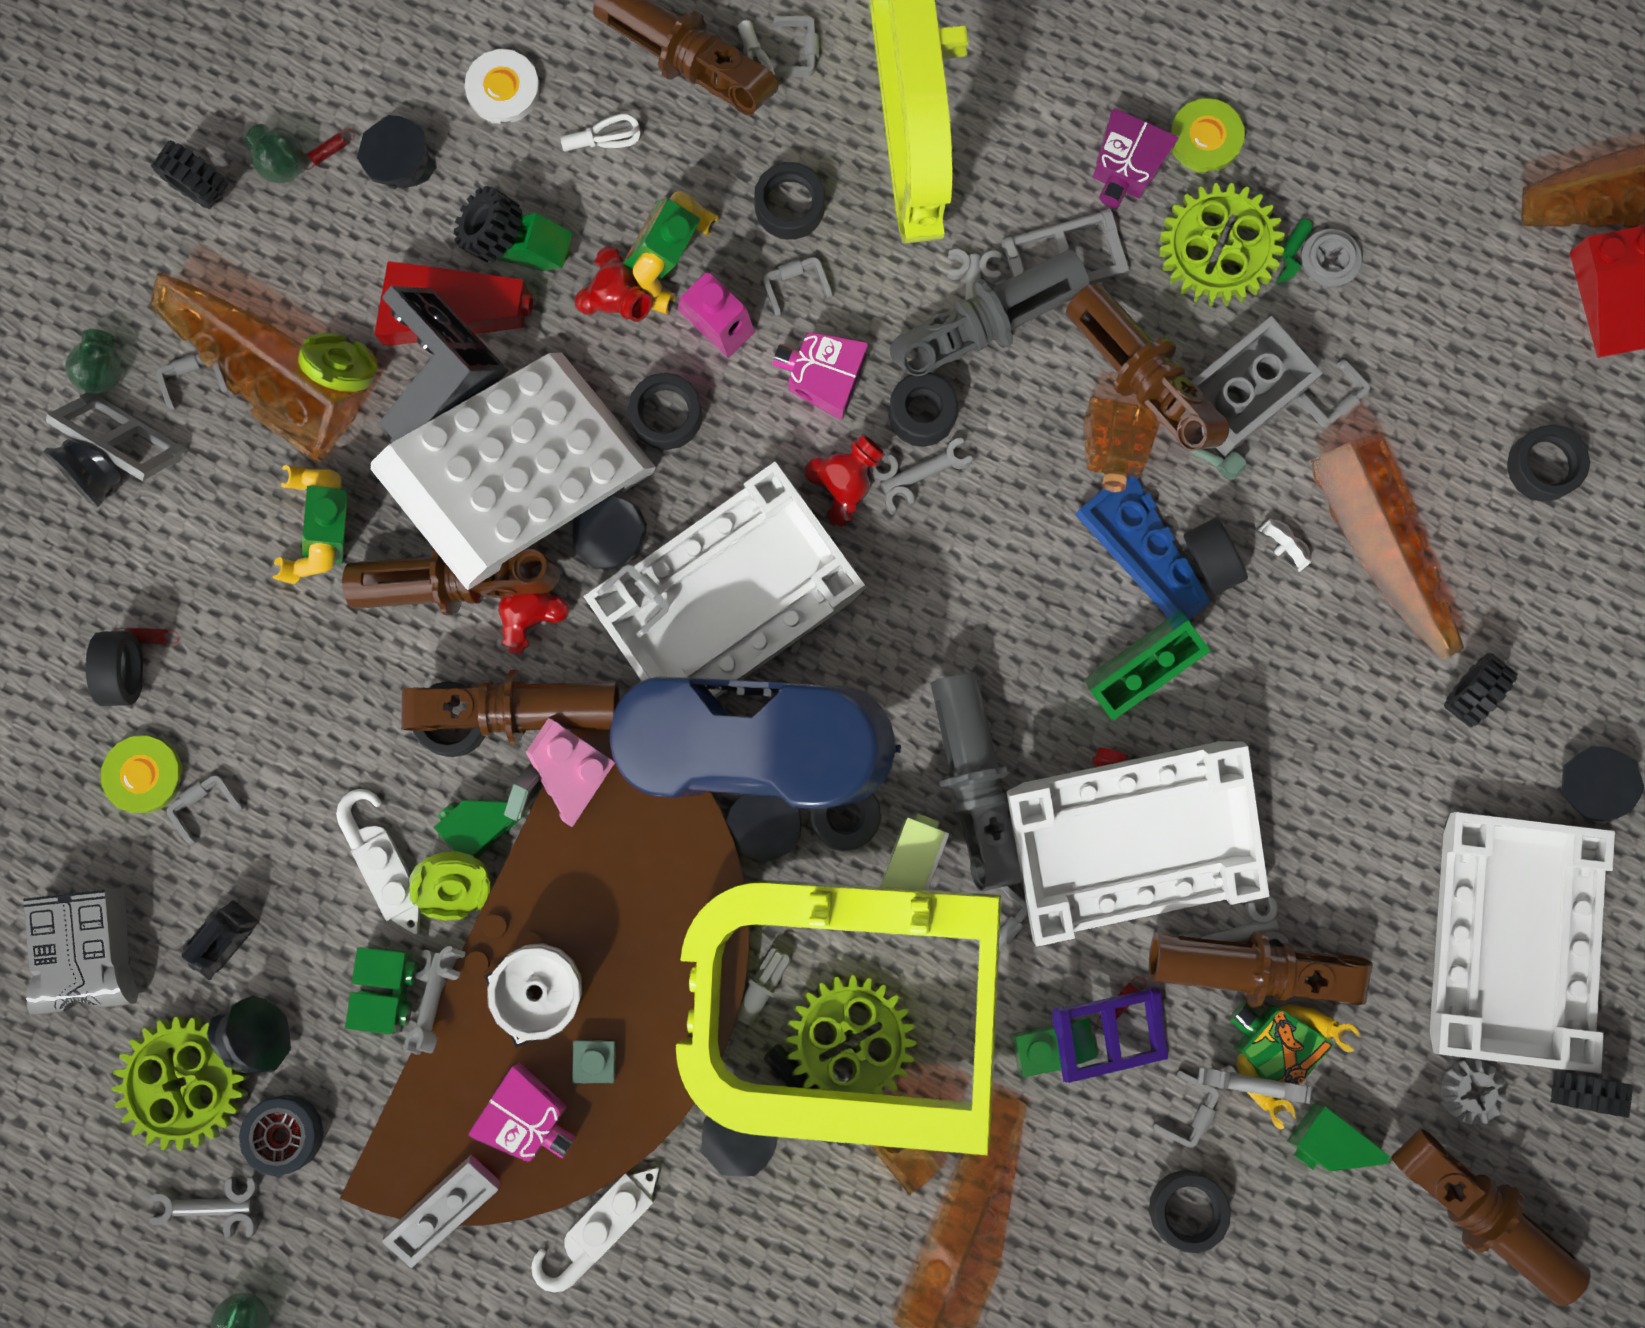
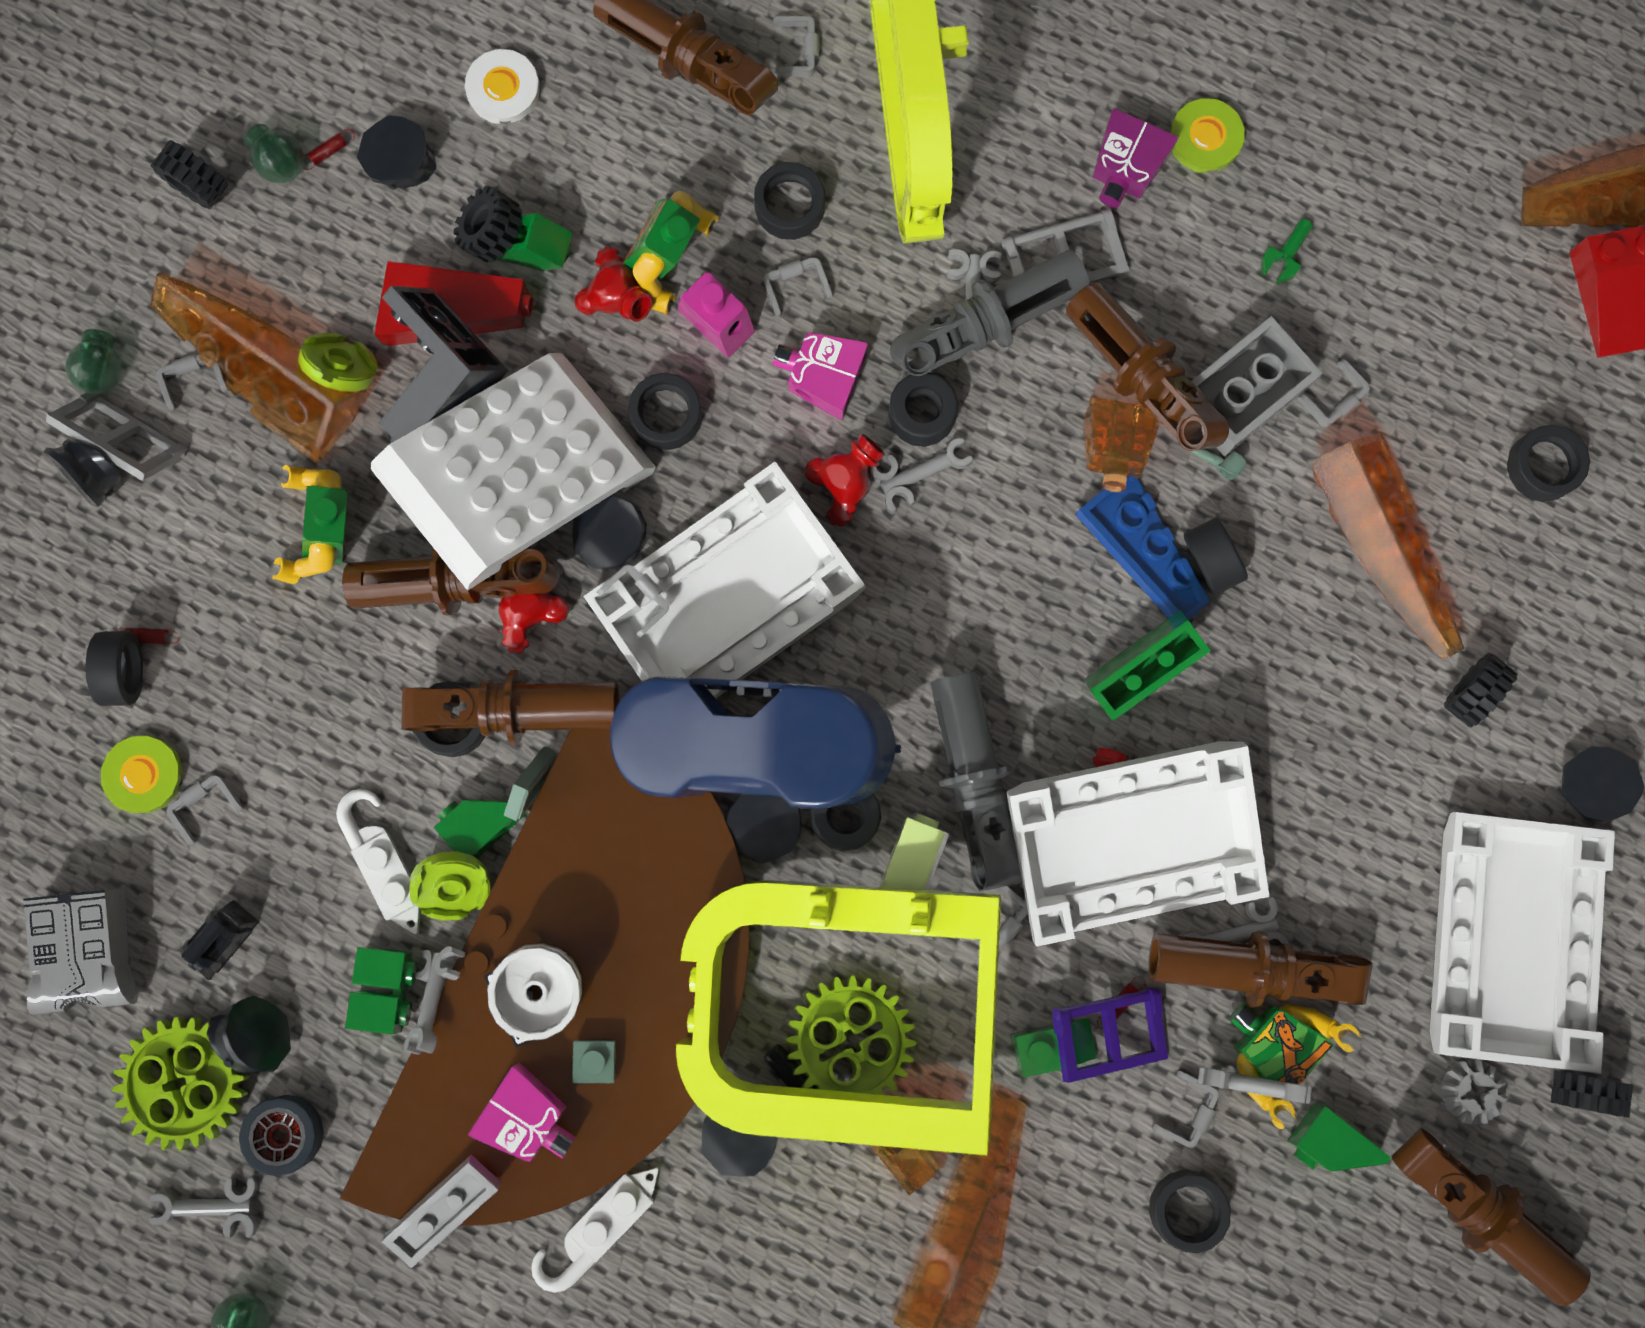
bright pink wing [526,718,615,827] -> none
white piece [560,113,640,152] -> none
light grey axle [737,948,791,1027] -> none
white piece [738,20,775,75] -> none
lime gear [1159,183,1285,307] -> none
white piece [1258,519,1312,572] -> none
light grey gear [1300,229,1362,289] -> none

